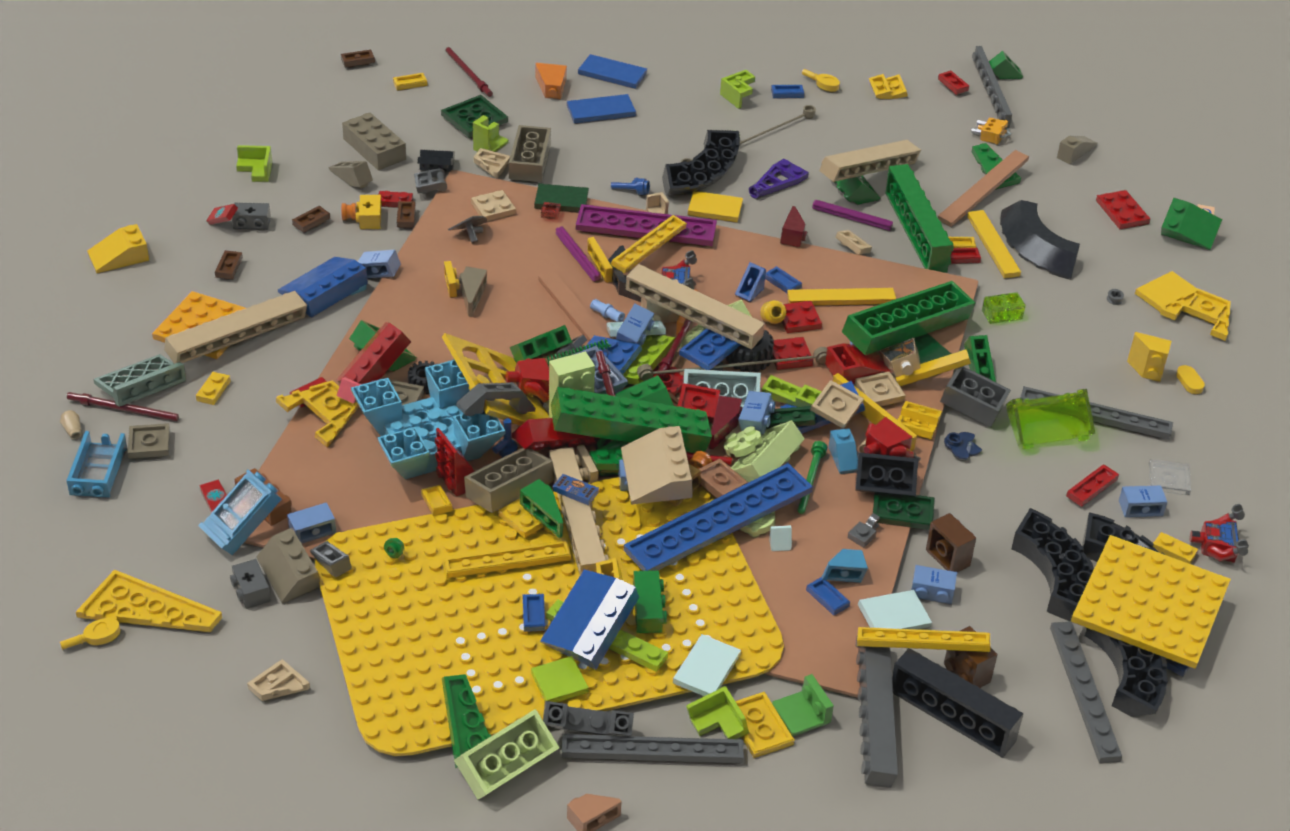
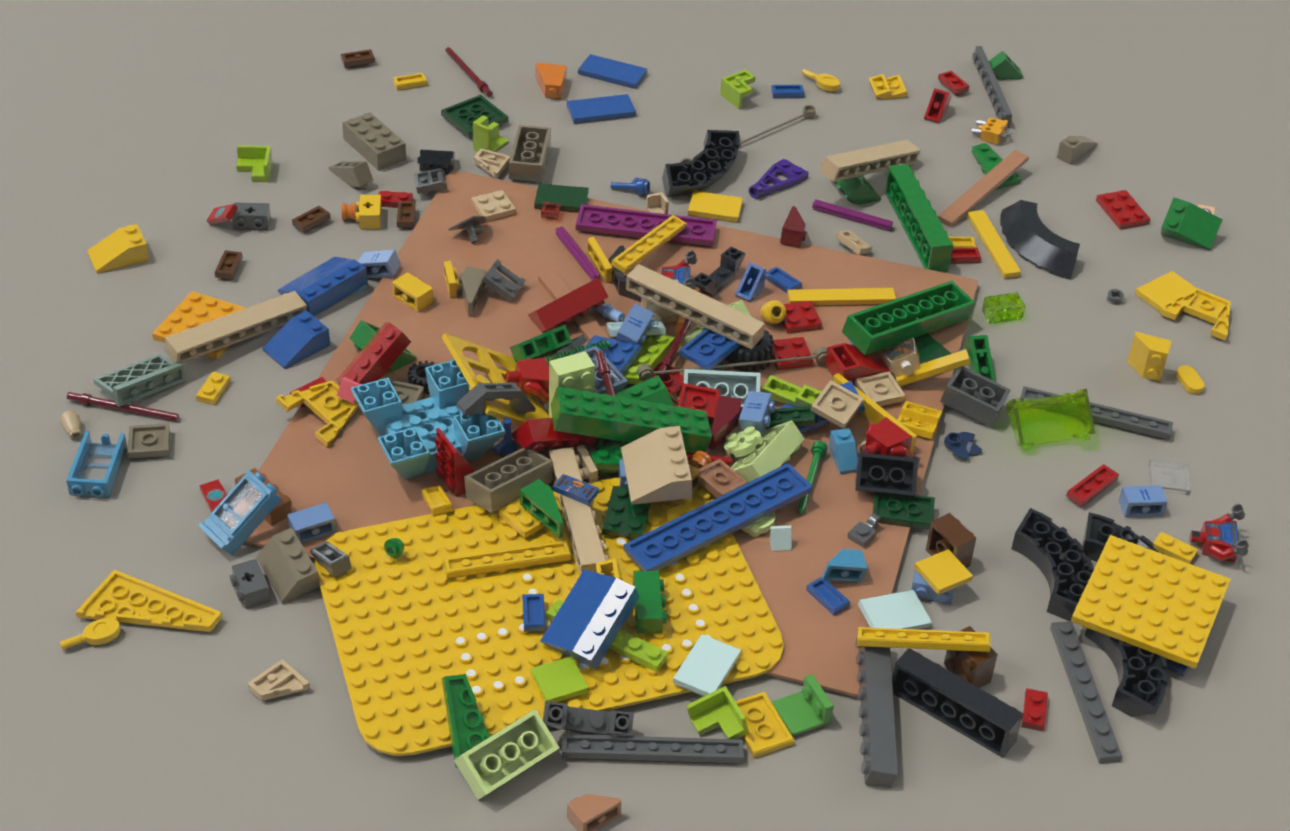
none -> blue slope [263,311,330,369]
none -> yellow brick [392,272,433,312]
none -> dark grey plate [481,259,526,302]
none -> red slope [528,278,608,332]
none -> dark green plate [602,486,651,539]
none -> black slope [693,247,745,296]
none -> yellow tile [914,549,973,595]
none -> red slope [924,88,952,123]
none -> red plate [1021,688,1048,731]

